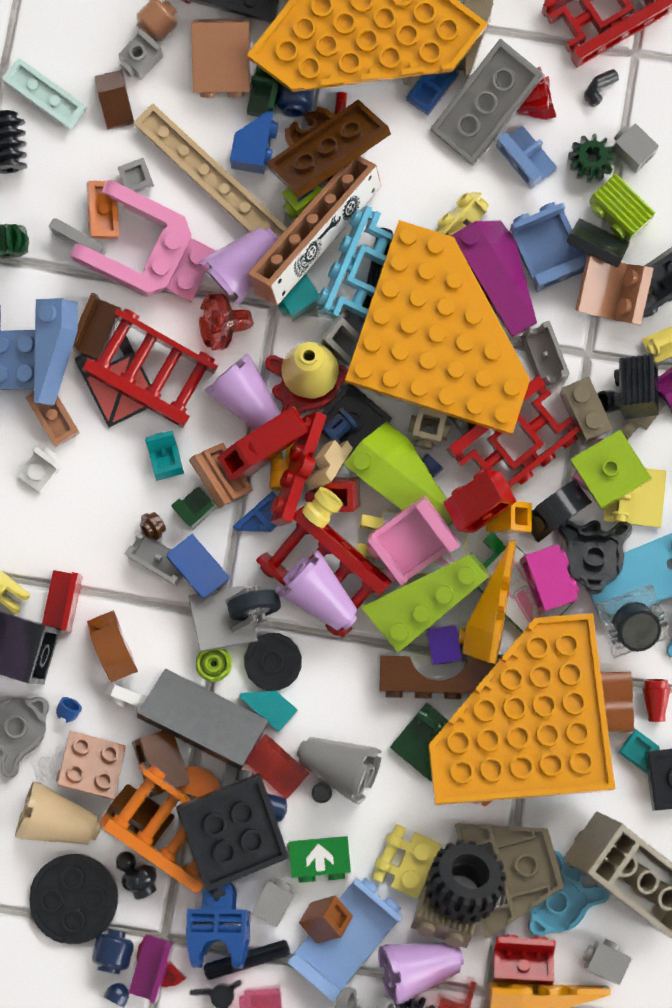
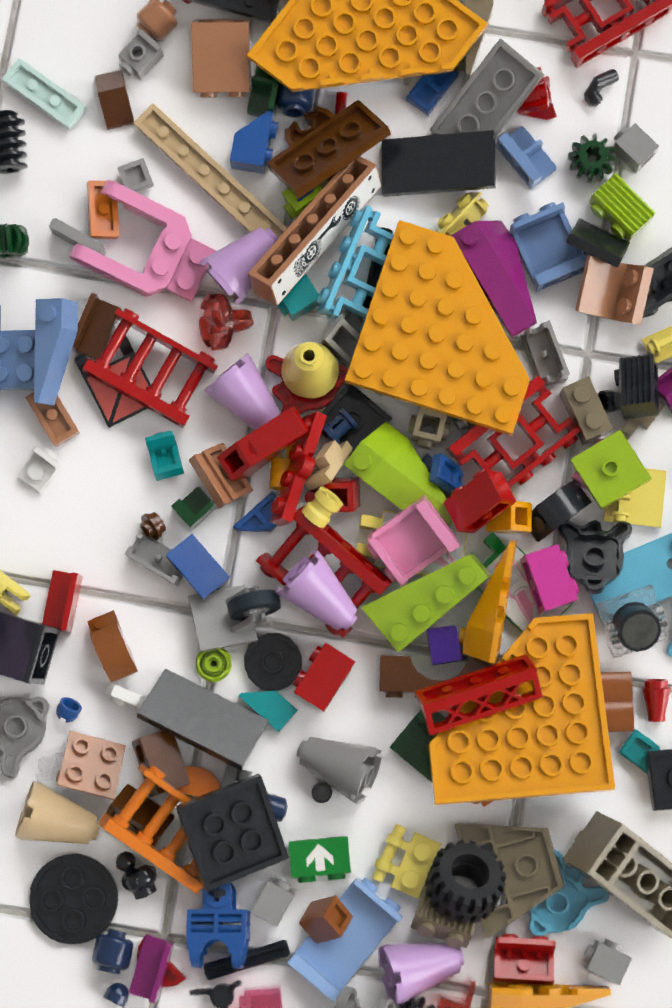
clear red panel [246,734,310,799] -> none
none -> red brick [292,642,356,712]
none -> black tile [381,130,496,197]
none -> red fence [414,654,543,736]
none -> blue tile [430,453,464,495]

